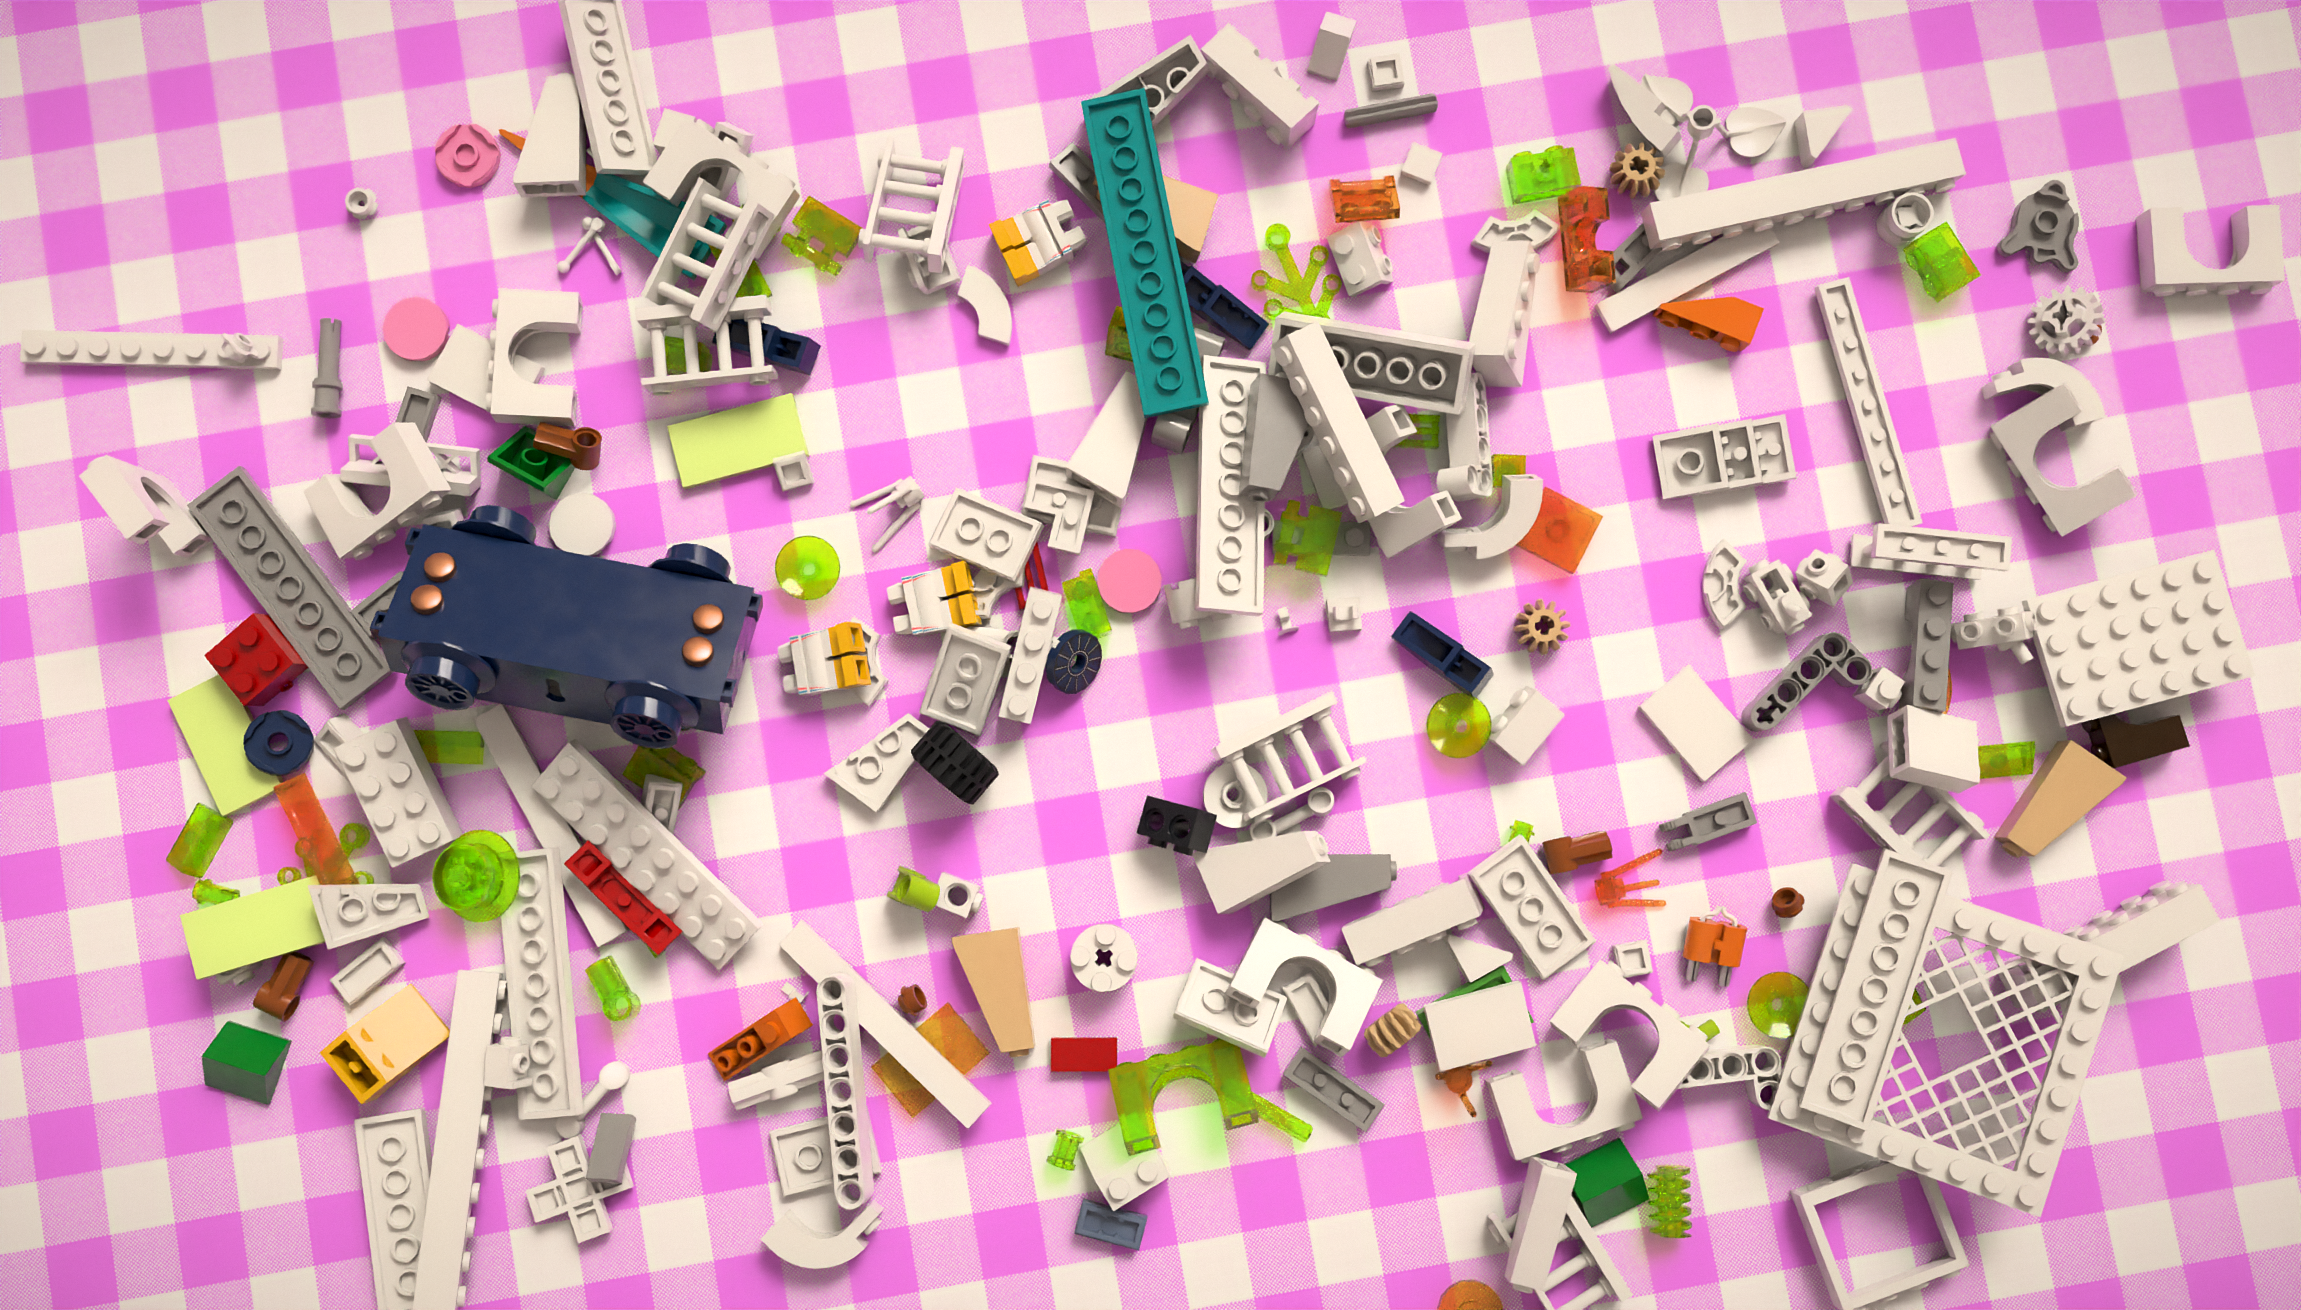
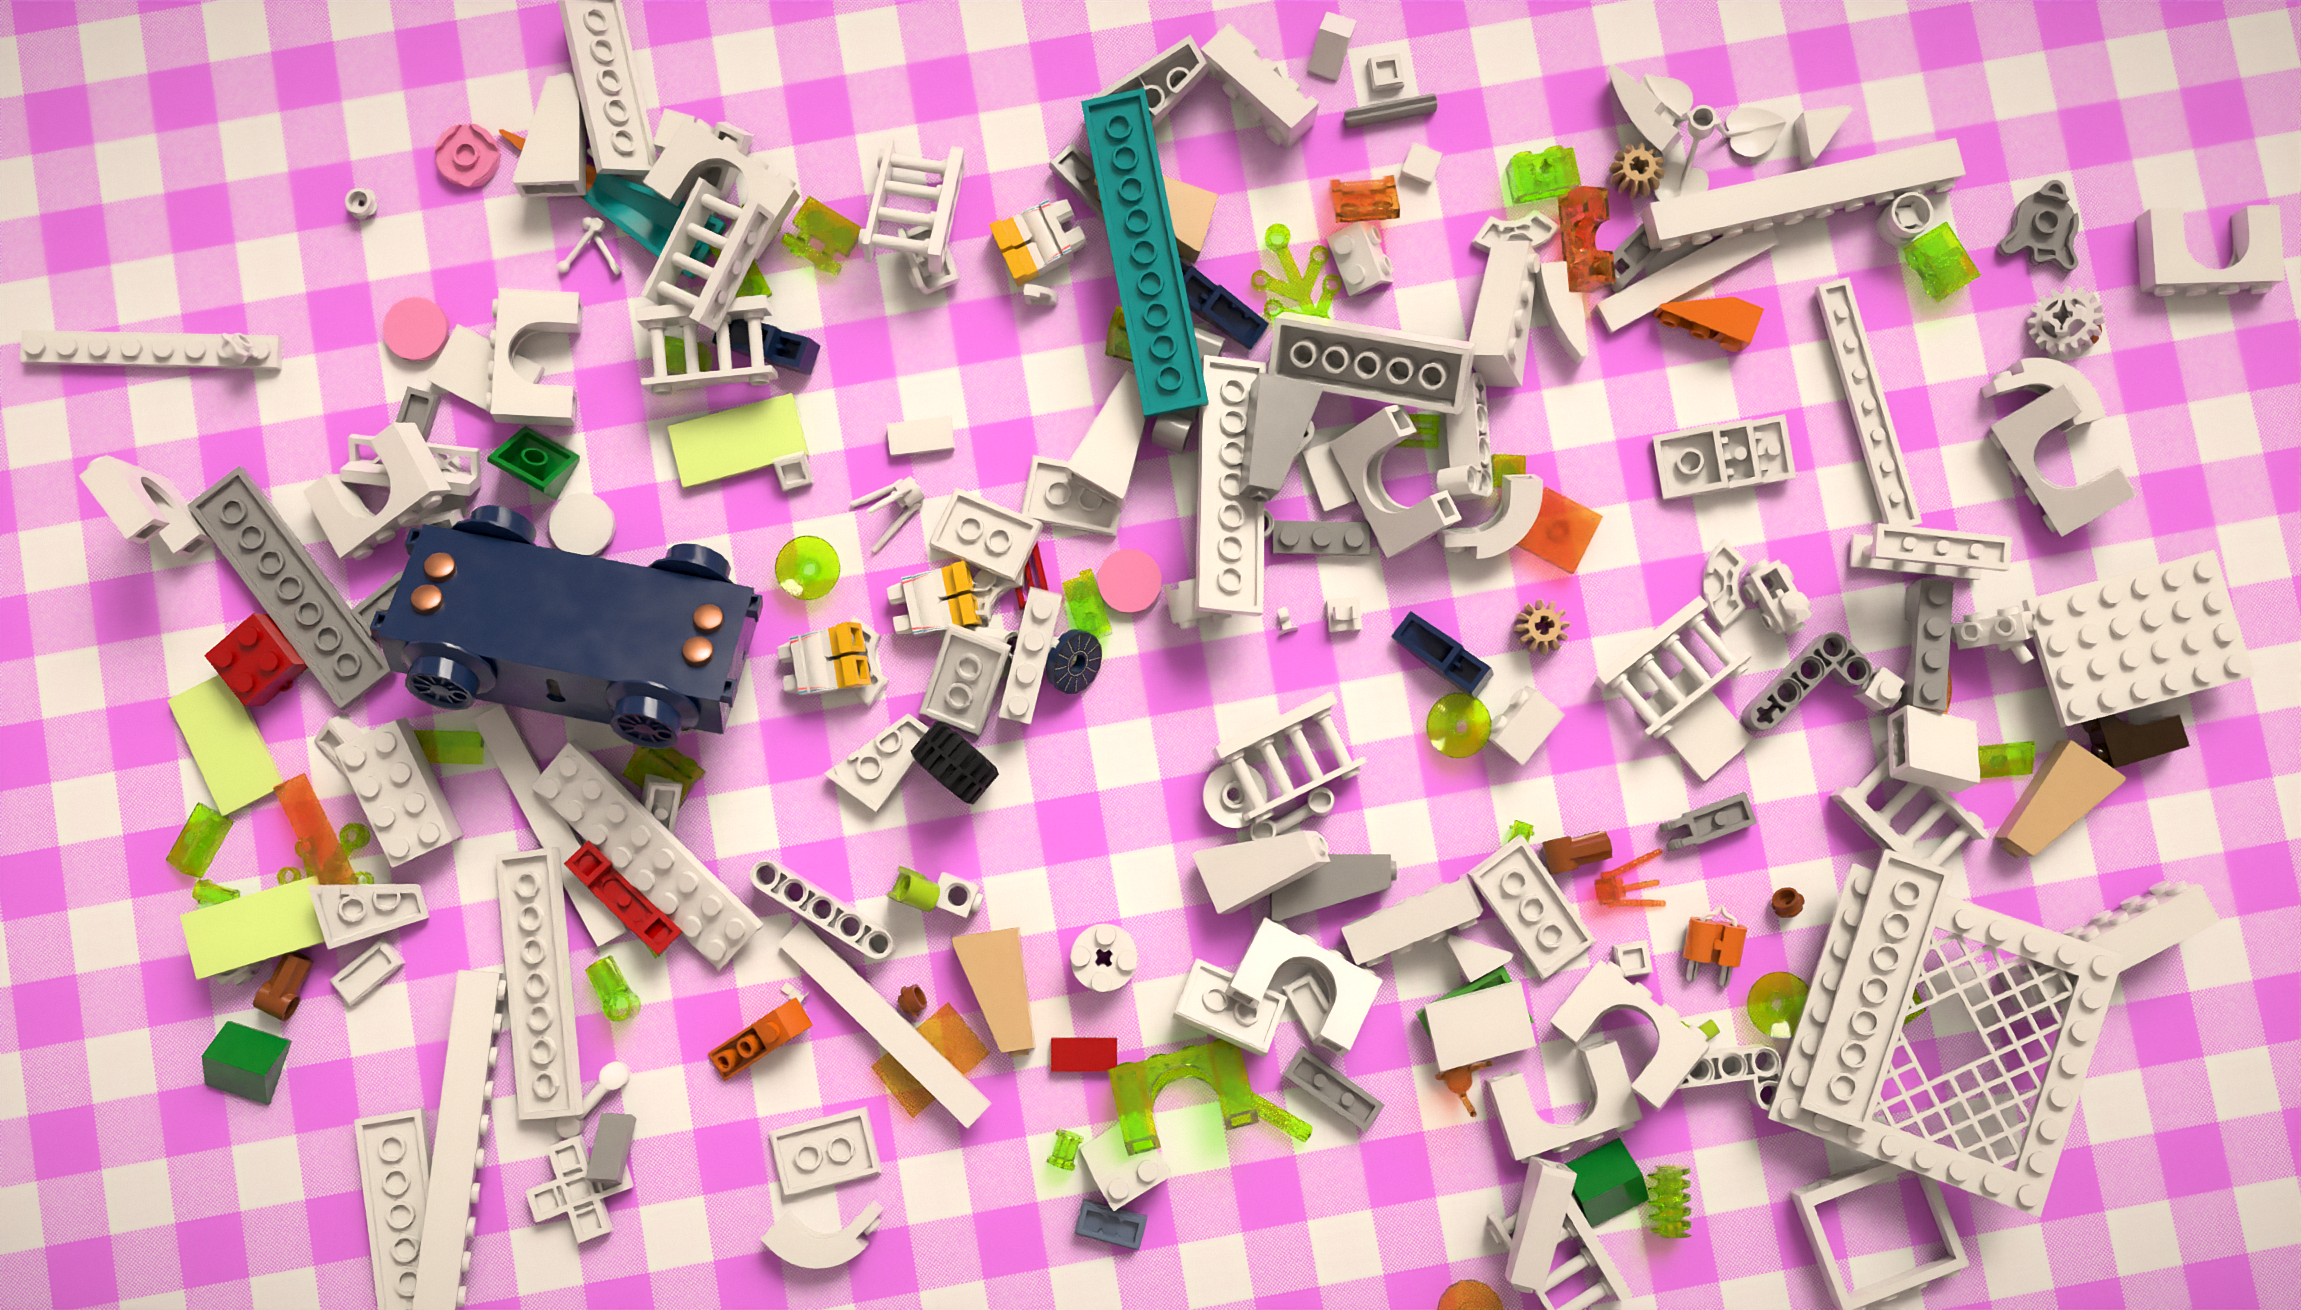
dark blue tile [243,710,314,776] -> none
light grey pin [311,318,343,418] -> none
yellow slope [320,984,450,1104] -> none
clear neon green piece [432,830,520,922] -> none
white brick [484,1037,533,1089] -> none
dark orange piece [533,422,602,471] -> none
white piece [728,1050,824,1110] -> none
white beam [816,972,874,1210] -> none
white tile [958,265,1012,346] -> none
white plate [1024,476,1095,555] -> none
black brick [1137,795,1217,856] -> none
white brick [1272,321,1405,523] -> none
clear neon green plate [1273,500,1342,577] -> none
tan gear [1364,1004,1421,1057] -> none
white brick [1795,549,1853,606] -> none
none -> white beam [750,860,897,959]
none -> white tile [887,416,955,457]
none -> white tile [1024,284,1058,306]
none -> white slope [1536,261,1588,363]
none -> white fence [1594,595,1752,742]

